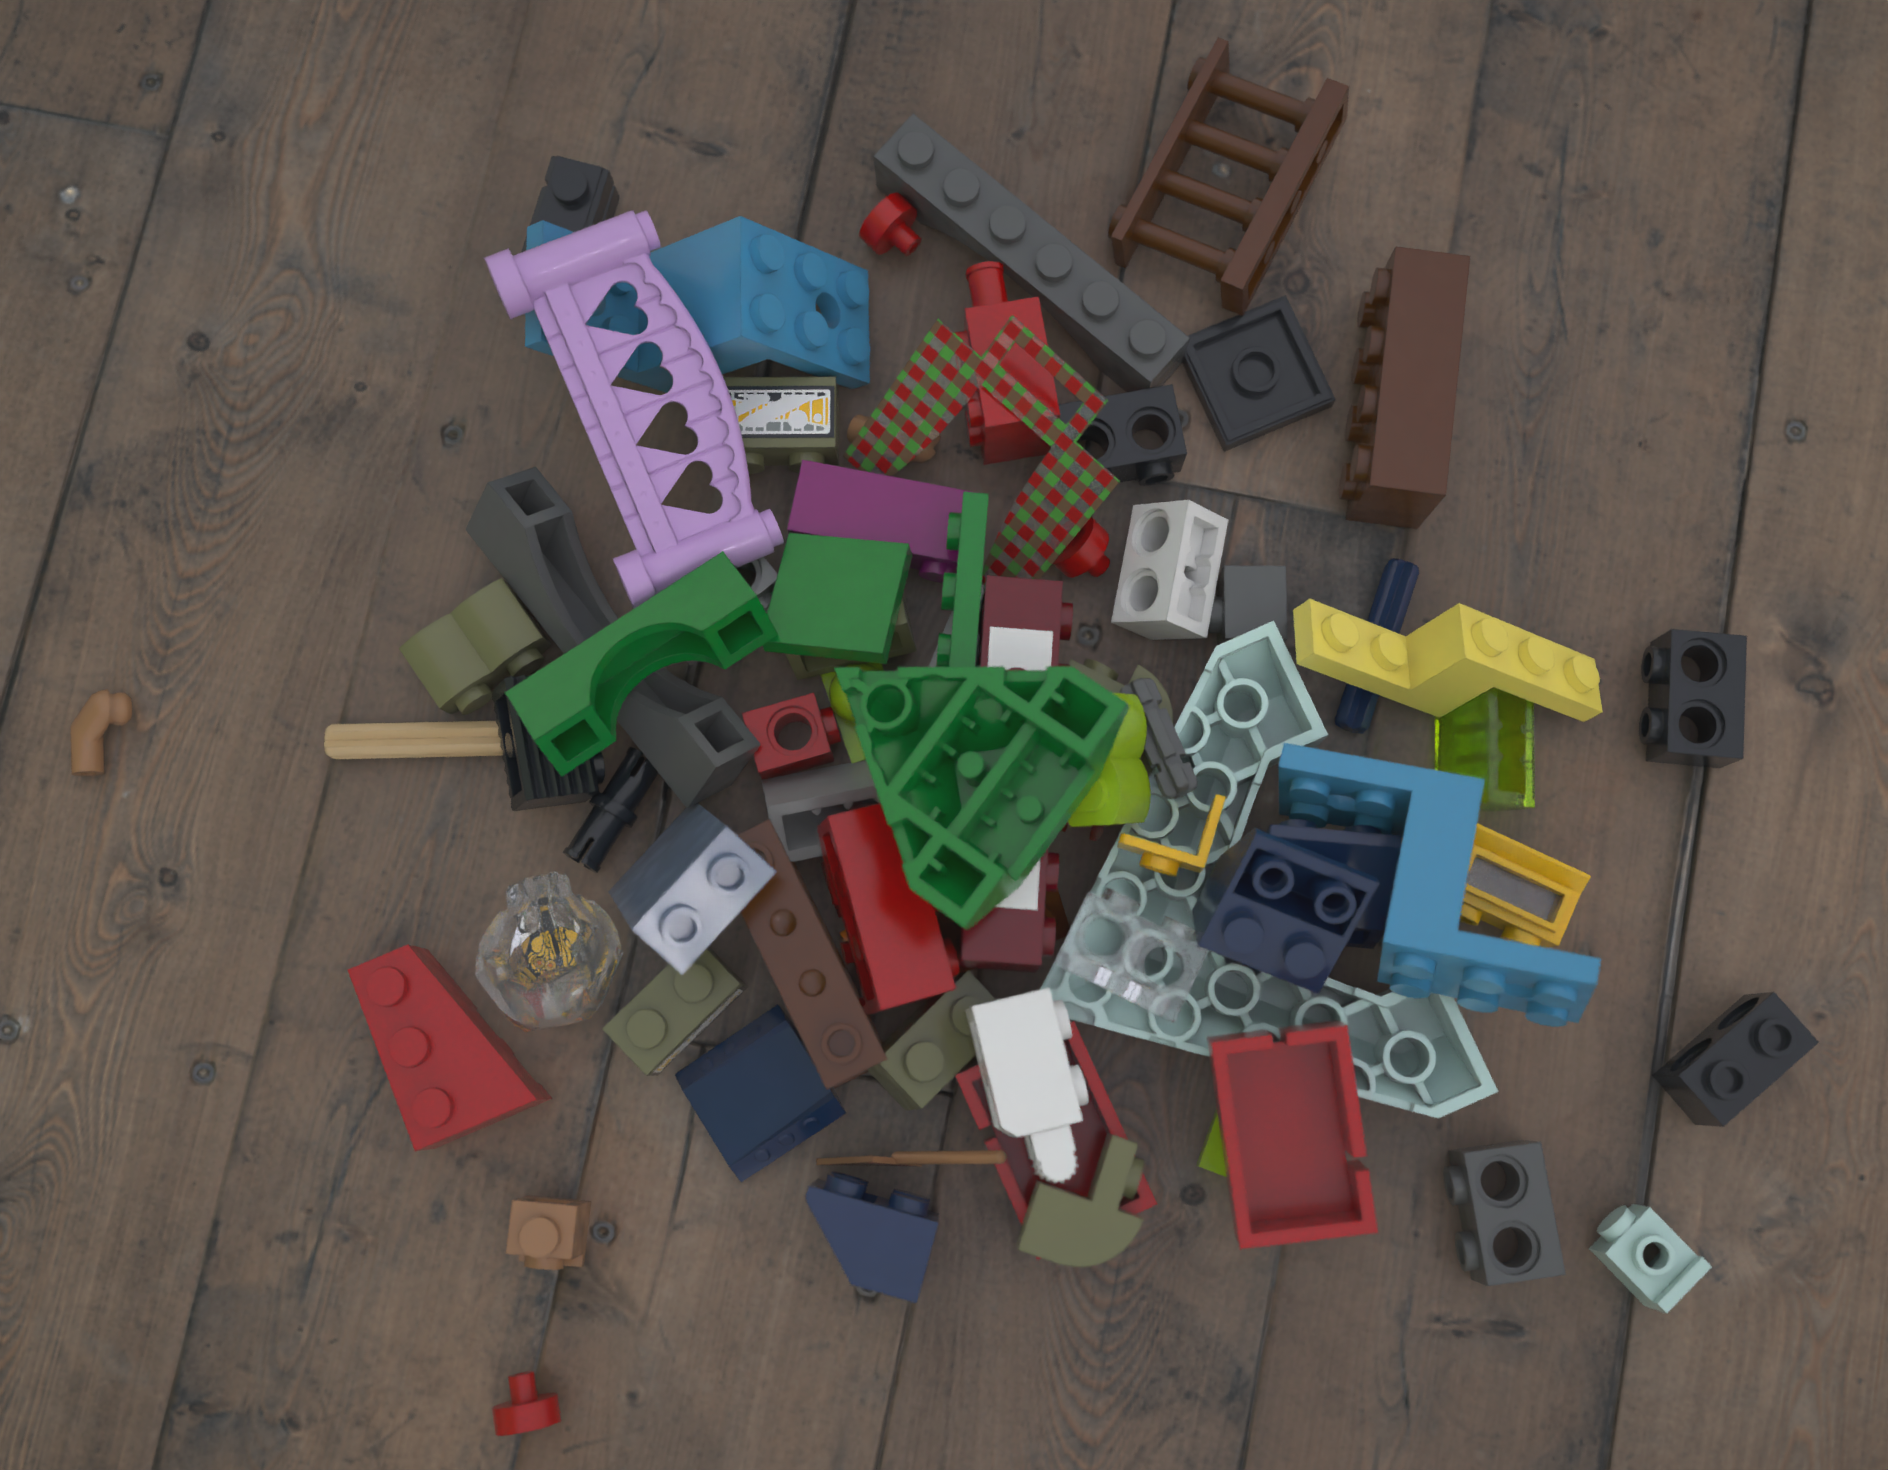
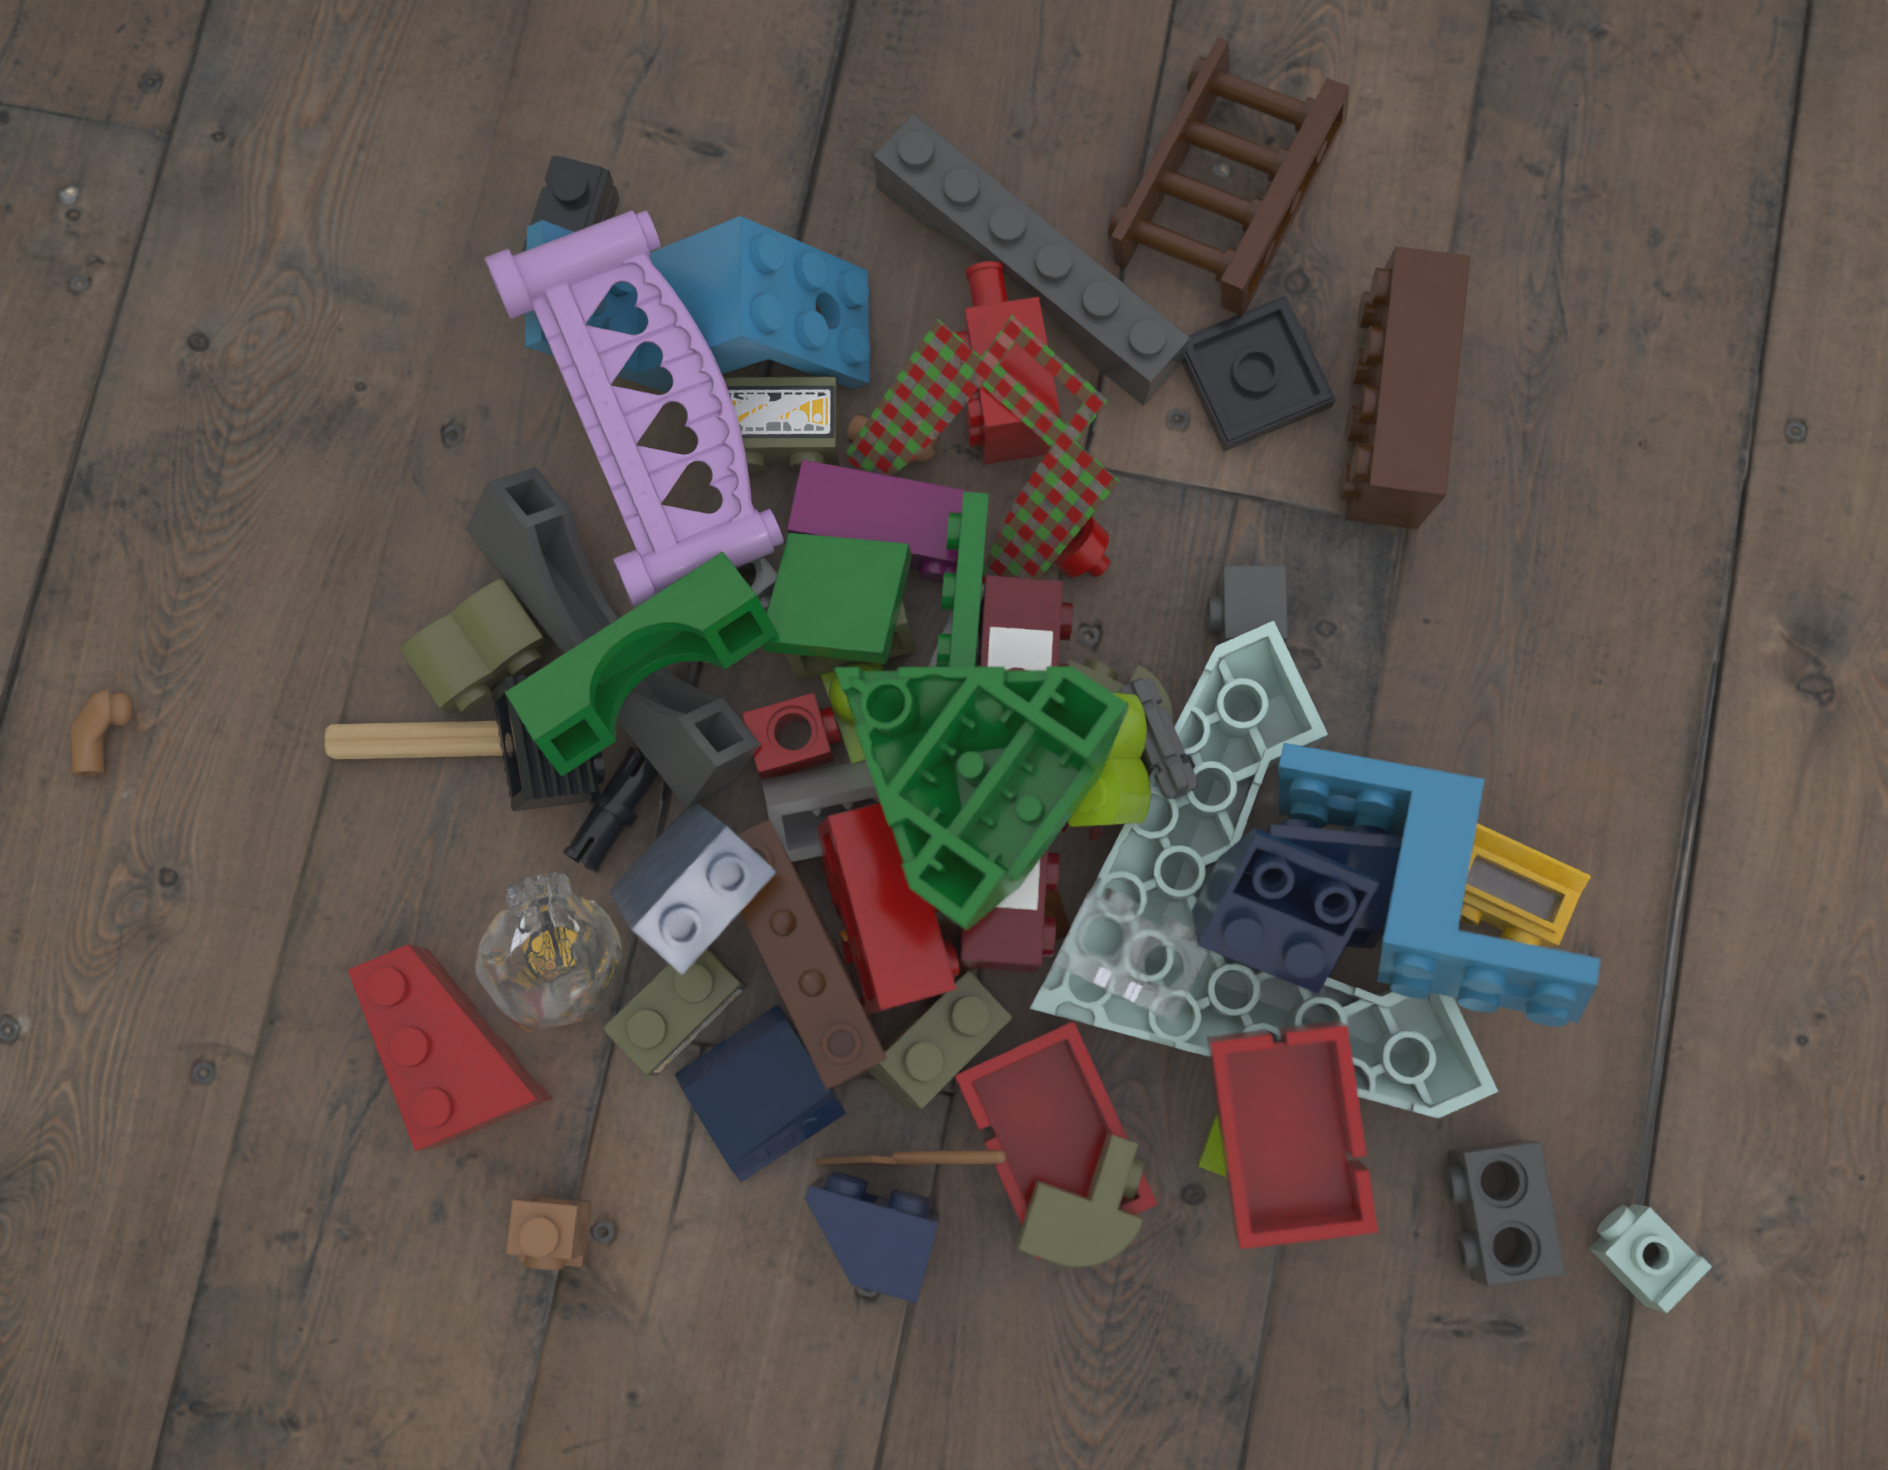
red tile [492,1371,562,1436] -> none
red tile [859,192,922,256] -> none
white hinge [965,987,1088,1183] -> none
black brick [1055,384,1187,495] -> none
white brick [1111,500,1228,640] -> none
yellow bracket [1117,794,1226,877] -> none
light yellow bracket [1293,599,1603,722] -> none
dark blue axle [1335,558,1419,734] -> none
clear neon green brick [1435,687,1535,811] -> none
black brick [1639,629,1747,768] -> none
black brick [1652,992,1819,1127] -> none

